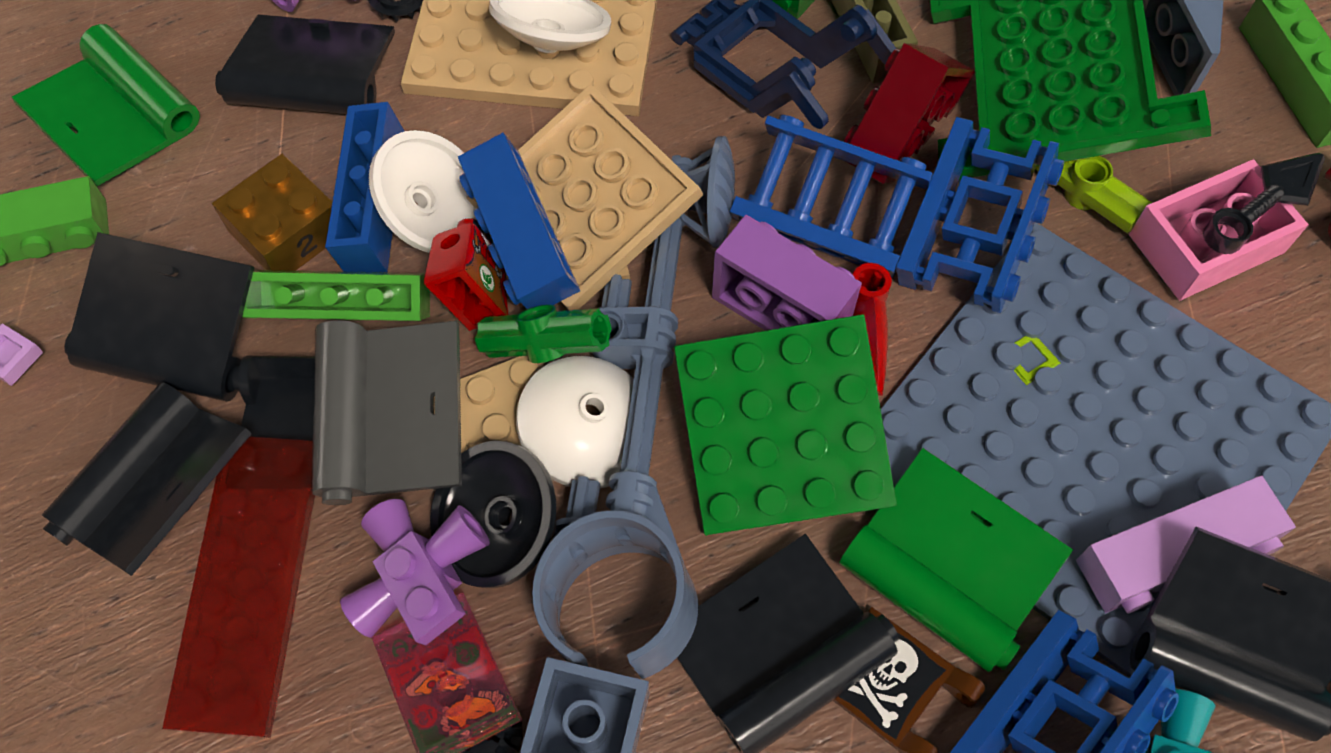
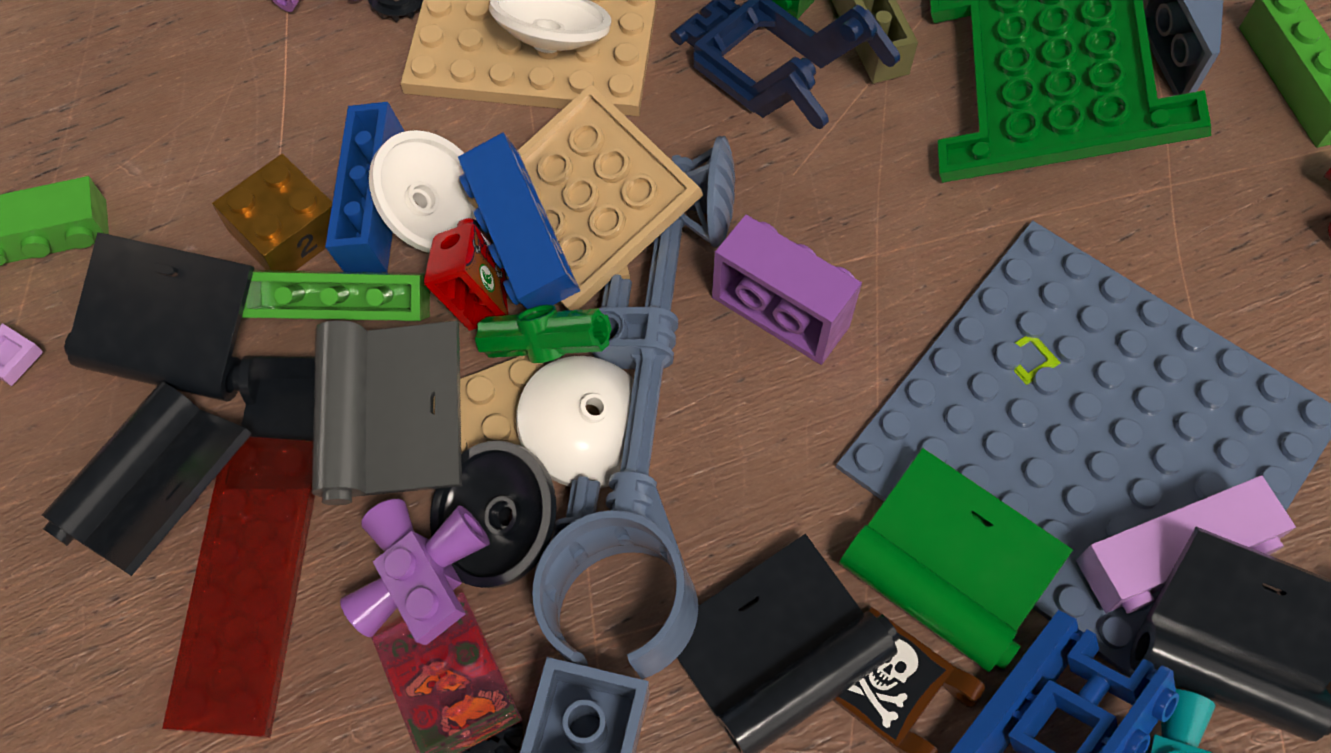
green door [12,24,200,187] -> none
black door [215,14,395,114] -> none
green plate [674,314,897,535] -> none
blue fence [730,115,933,278] -> none
dark red brick [844,43,975,184] -> none
red piece [852,263,892,396] -> none
blue fence [896,117,1064,313] -> none
lime piece [1035,156,1152,233] -> none
bright pink brick [1129,159,1309,301] -> none
black piece [1203,153,1325,254] -> none

